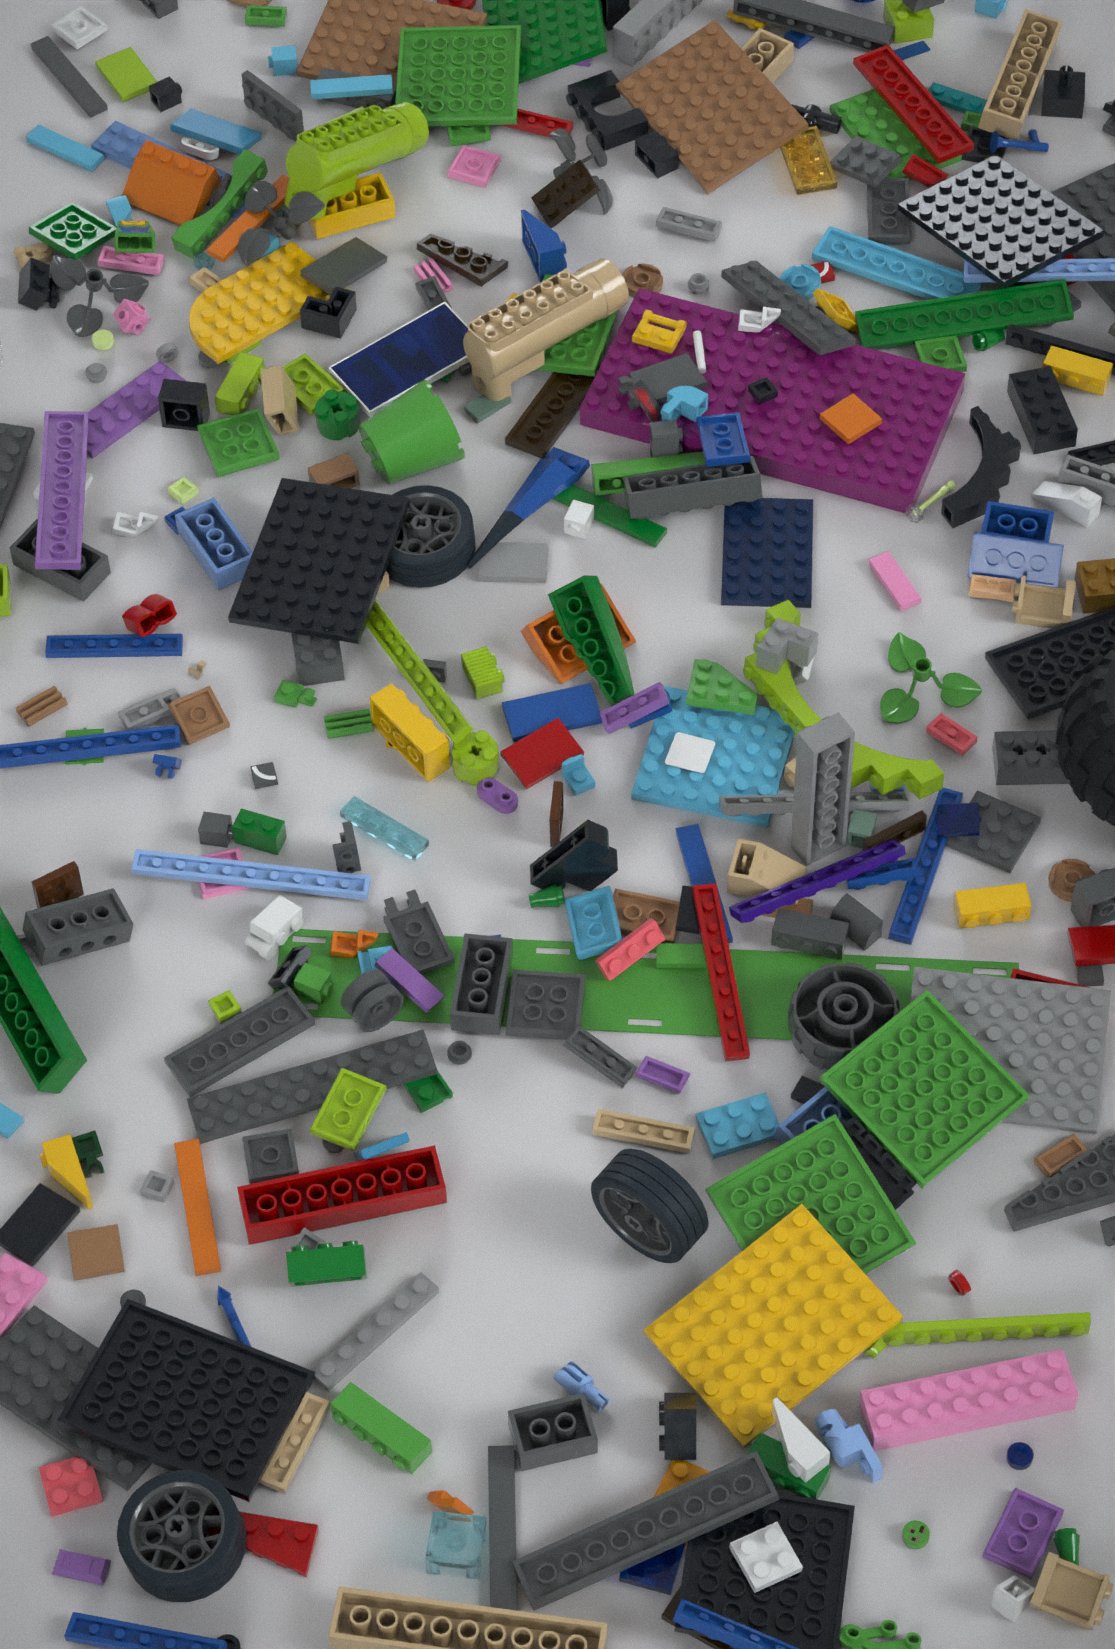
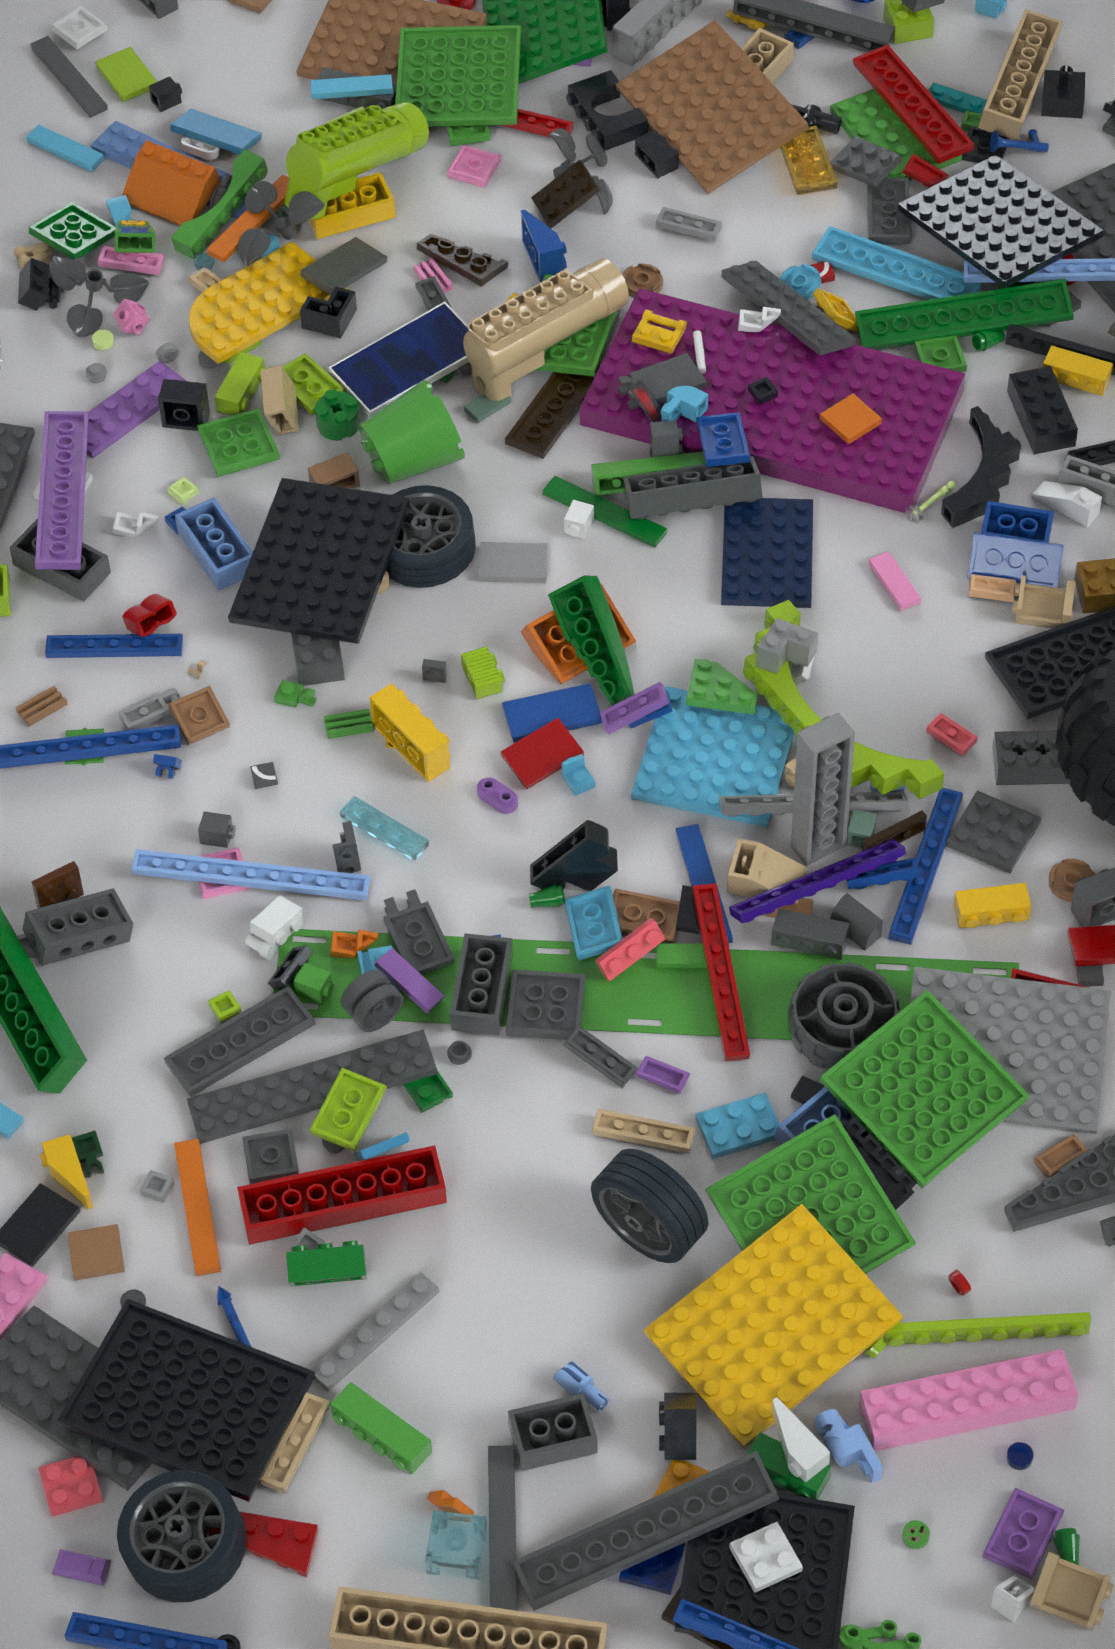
green brick [232,808,287,855] -> none
dark grey plate [241,70,304,142] -> none
bright green plate [245,5,287,26] -> none
medium azure brick [268,45,297,76] -> none
lime plate [366,599,474,744] -> none
lime brick [452,730,499,786] -> none
blue plate [467,447,590,569] -> none
reddish brown tile [549,781,564,847] -> none
white sticker [665,732,715,773] -> none
light grey plate [688,273,709,293] -> none
bright green plant [880,632,982,724] -> none
blue sticker [893,41,931,60] -> none
clear blue piece [935,803,982,838] -> none

